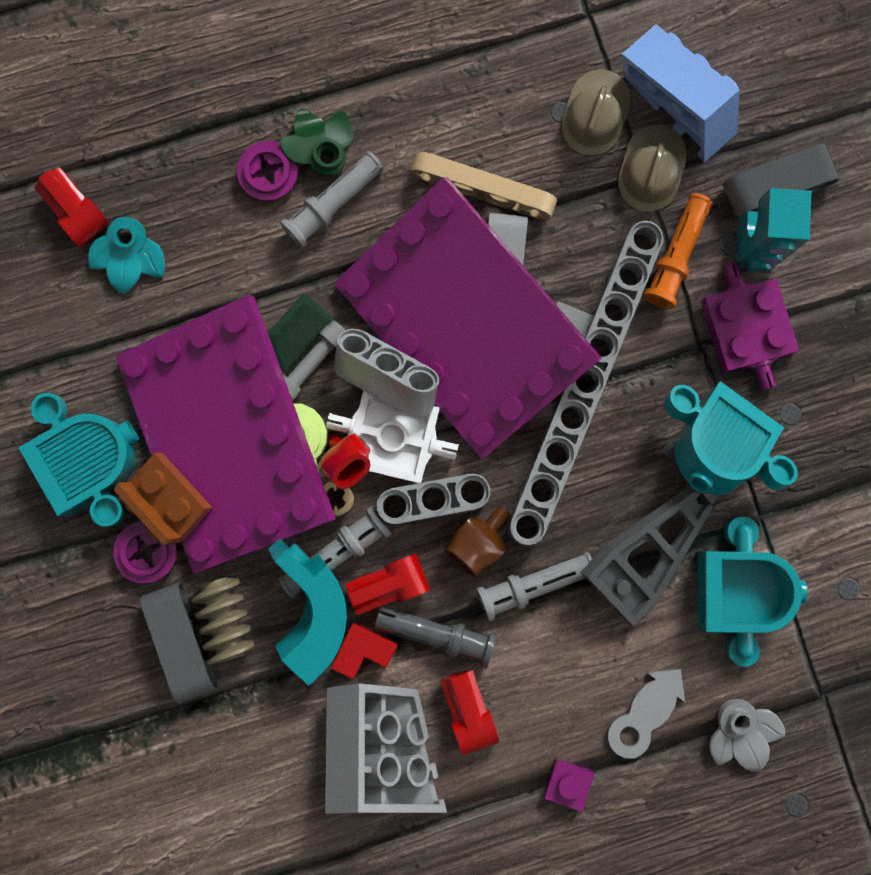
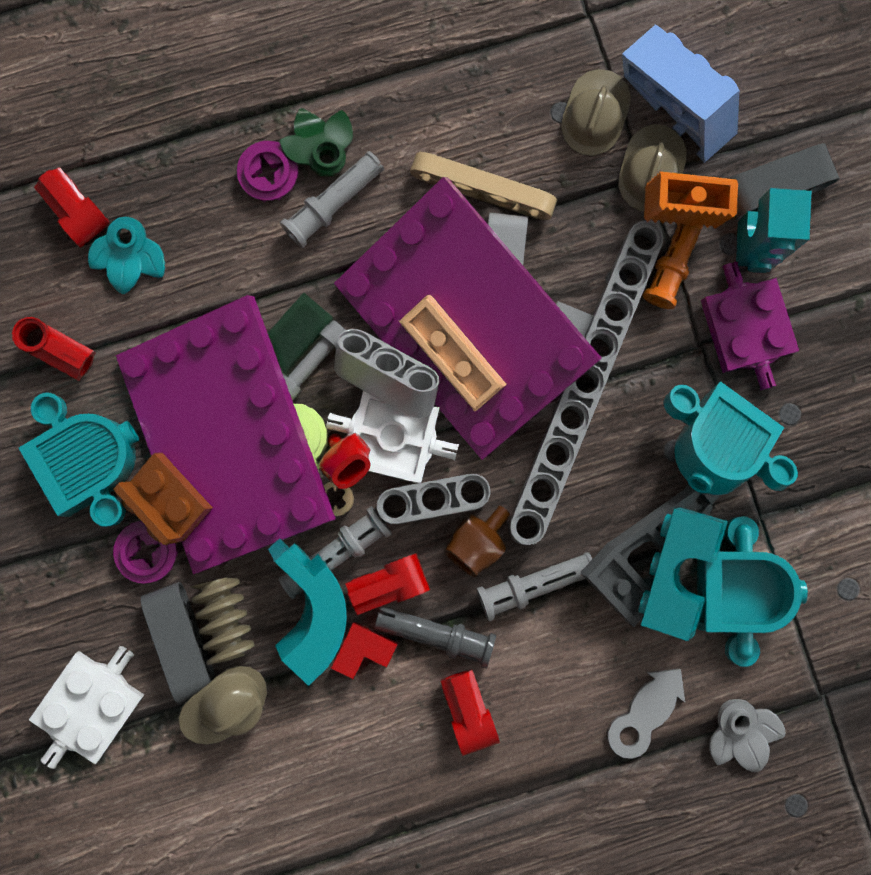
light grey wedge [325,683,447,814] -> none
magenta plate [543,757,595,812] -> none
none -> red piece [12,317,96,381]
none -> white plate [29,646,144,769]
none -> dark tan piece [179,666,267,745]
none -> light nougat tile [399,295,507,411]
none -> teal arch [639,507,728,641]
none -> orange brick [644,171,738,229]

